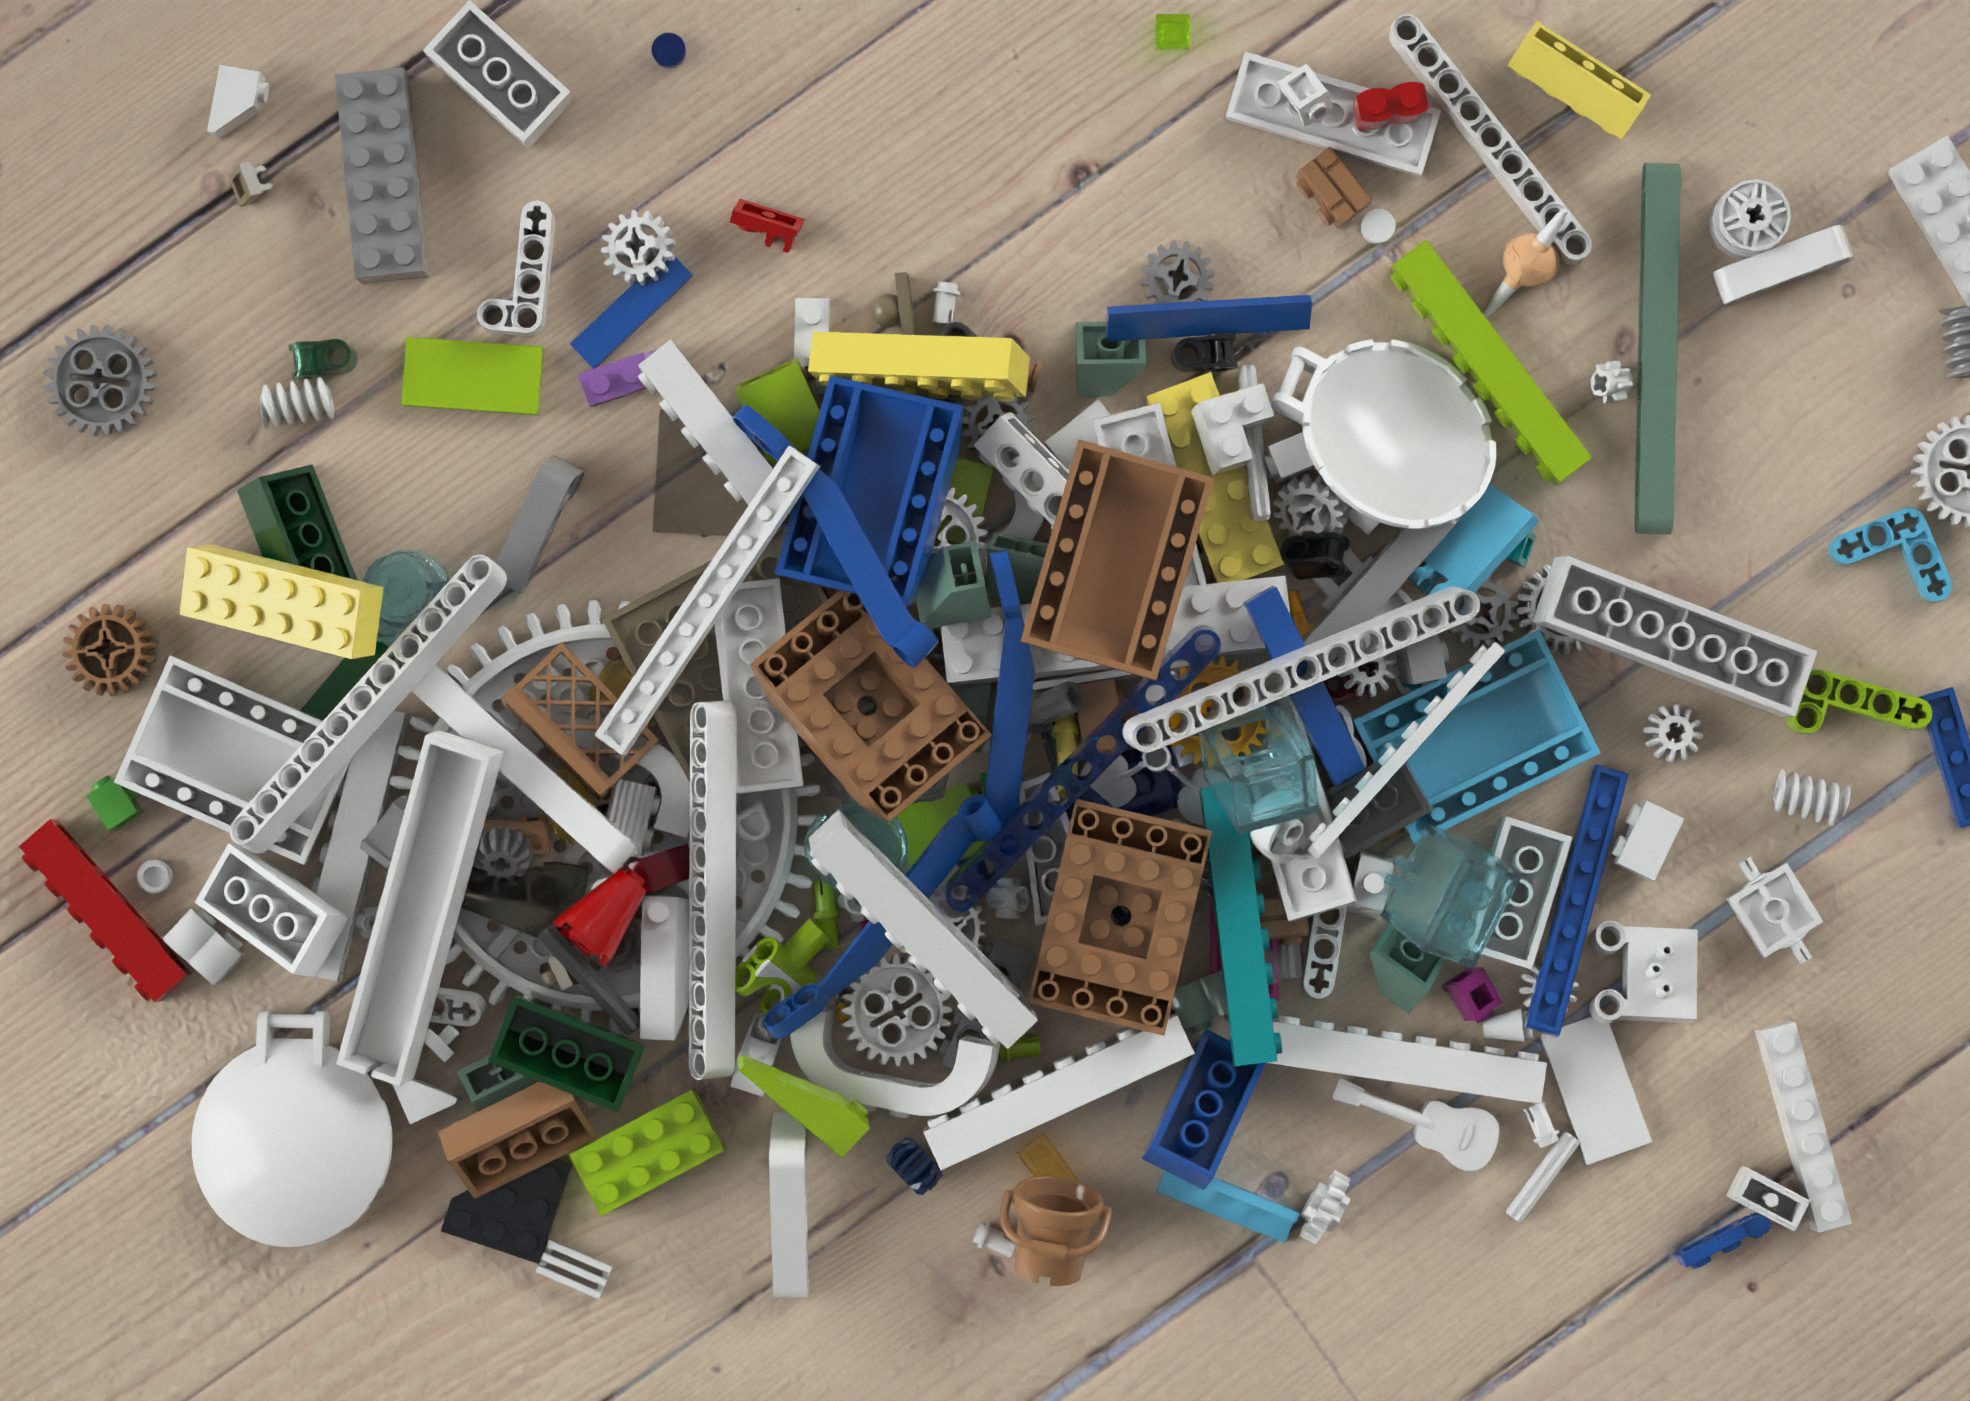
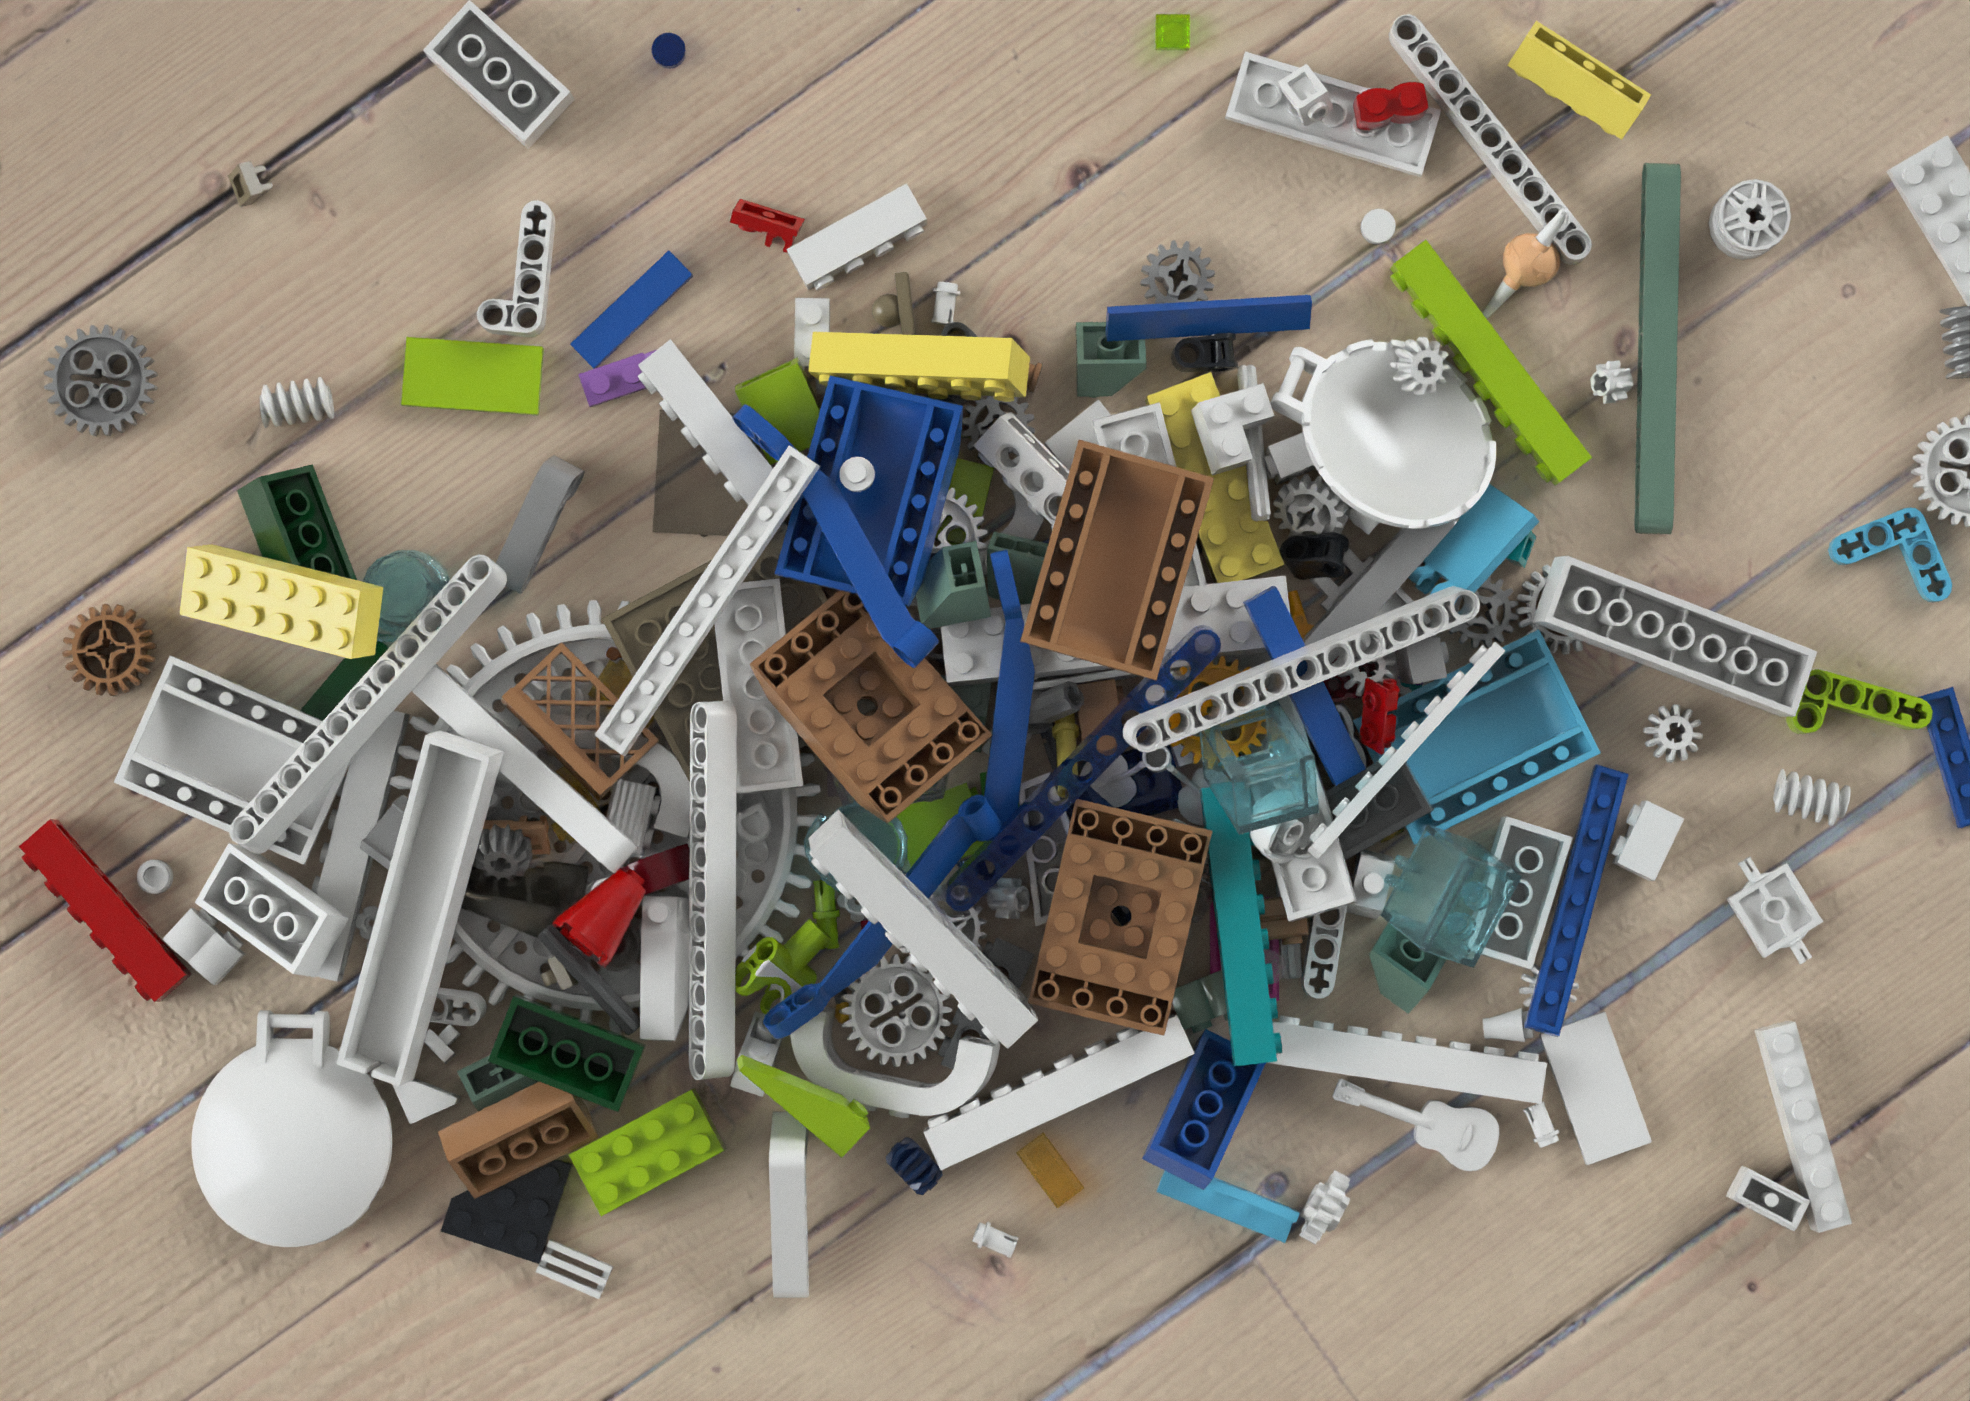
bright green brick [86,775,144,831] -> none
white slope [207,65,269,139] -> none
clear green piece [288,339,358,380] -> none
light grey brick [335,67,429,284] -> none
white gear [601,210,677,286] -> none
lime pin [998,1034,1041,1063] -> none
medium nougat piece [1000,1175,1112,1286] -> none
medium nougat brick [1296,147,1372,229] -> none
magenta brick [1442,967,1503,1023] -> none
white axle [1506,1132,1579,1222] -> none
white piece [1589,920,1698,1024] -> none
blue hinge [1675,1212,1772,1269] -> none
white beam [1712,225,1855,305] -> none
none -> white brick [787,183,927,290]
none -> white plate [840,457,875,492]
none -> red hinge [1360,678,1400,755]
none -> white gear [1390,337,1451,396]

